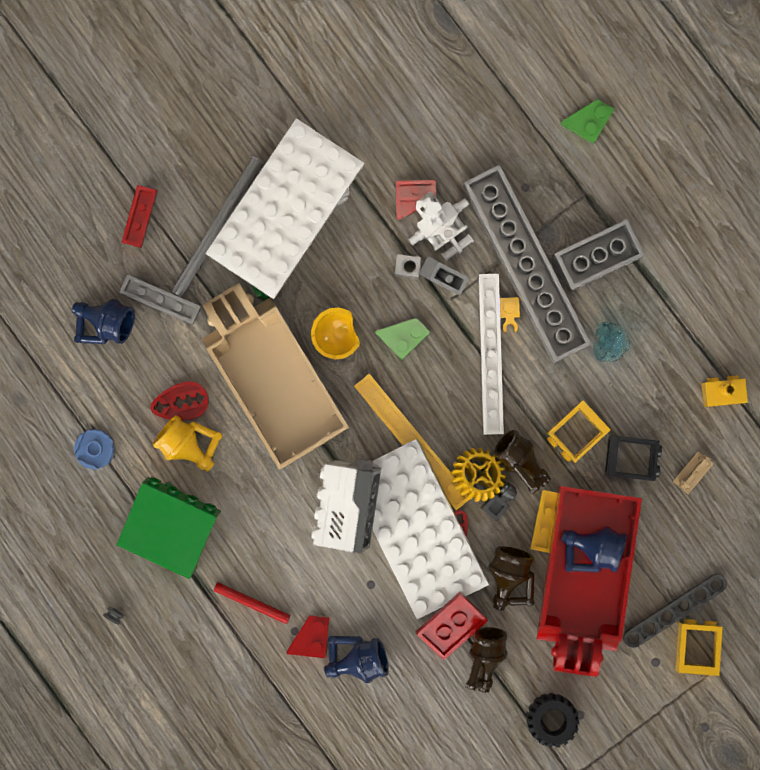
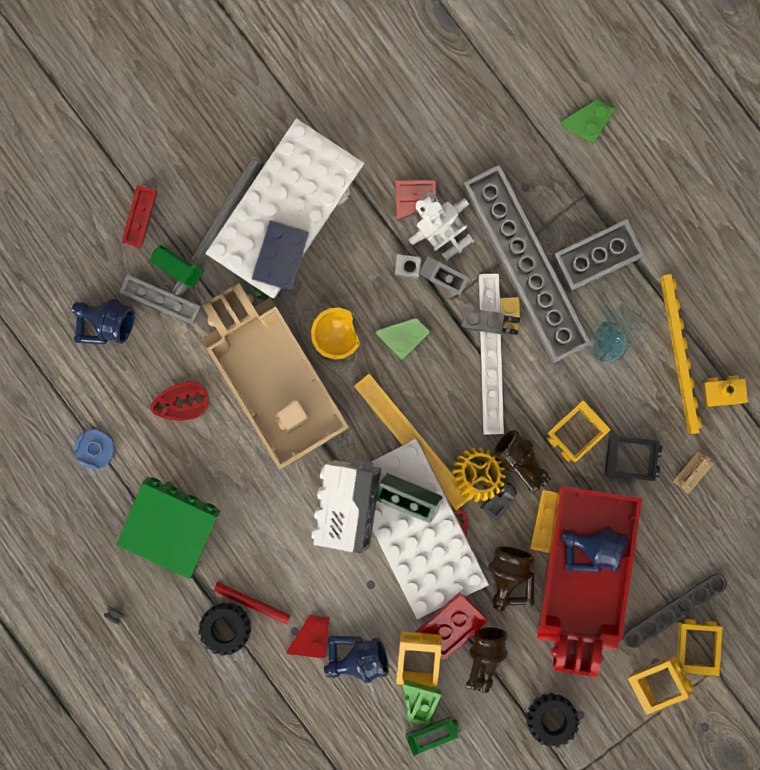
yellow piece [152,415,222,472] -> none
none -> green window [149,244,205,289]
none -> black tyre [198,603,251,656]
none -> dark blue plate [251,220,309,291]
none -> tan brick [275,400,309,433]
none -> dark green brick [374,473,443,523]
none -> yellow window [397,631,441,687]
none -> bright green wing [403,680,441,726]
none -> green window [406,716,460,757]
none -> hinge [461,308,520,335]
none -> yellow window [628,655,694,715]
none -> yellow plate [660,274,702,435]

